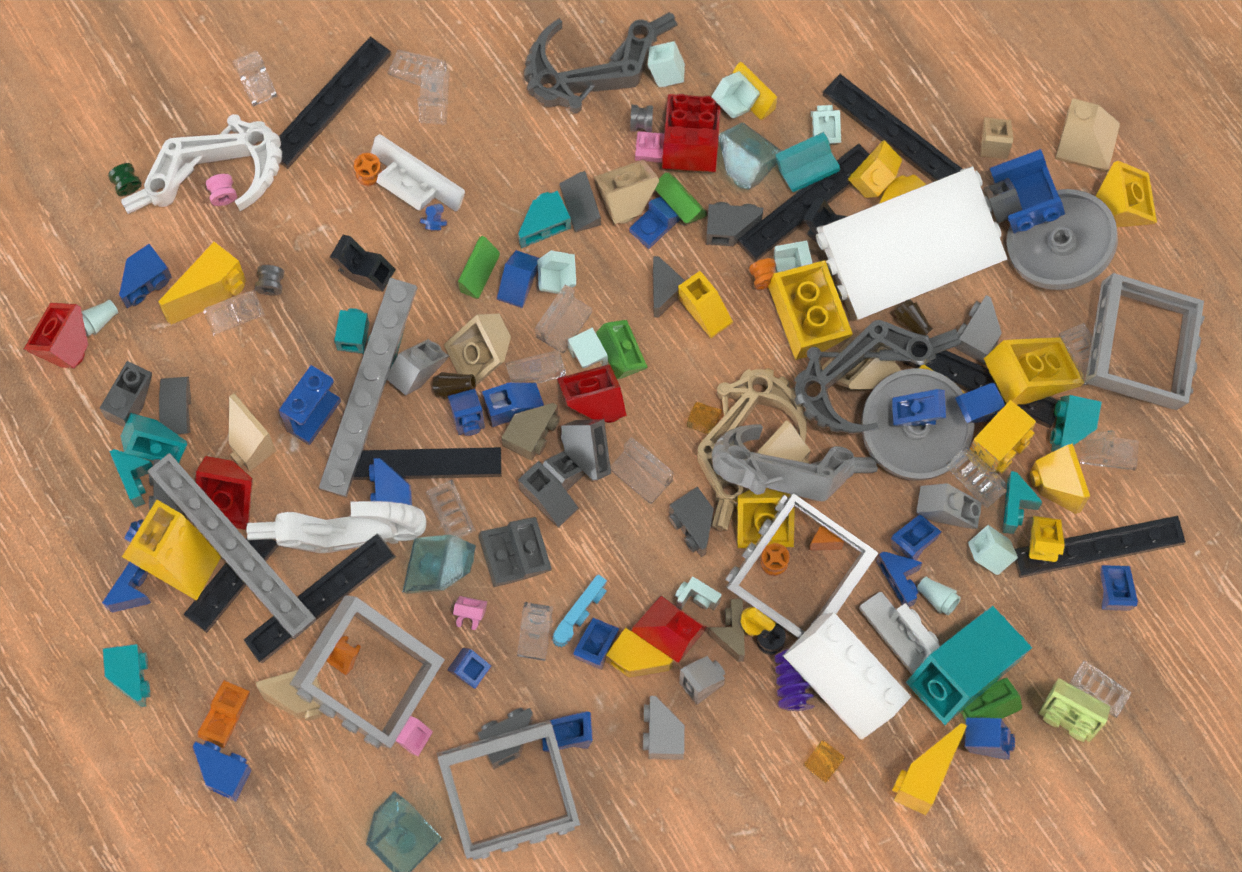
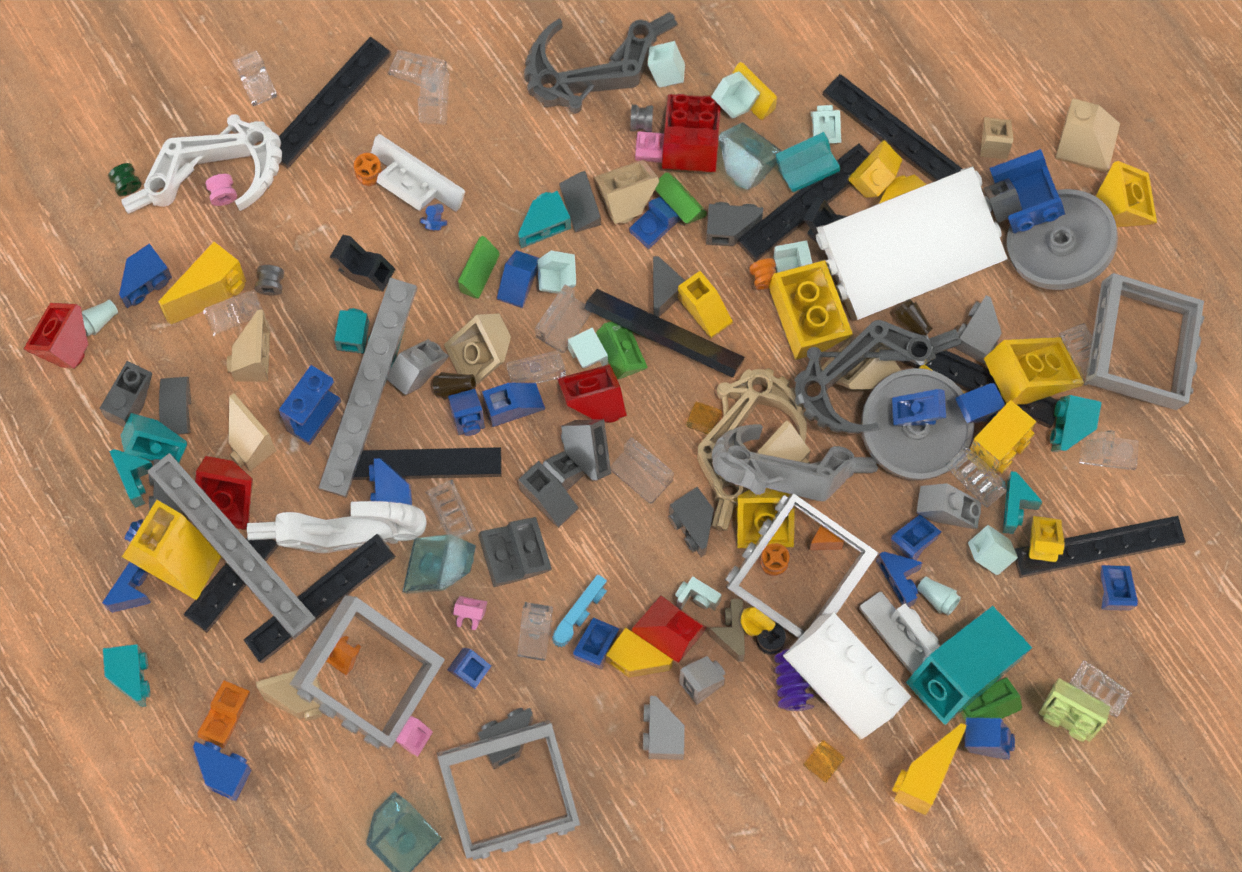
dark tan slope [501,403,560,461] -> none
blue slope [542,712,593,752] -> none
yellow slope [1030,444,1090,514] -> none
none -> tan slope [227,310,270,382]
none -> black tile [584,289,745,378]

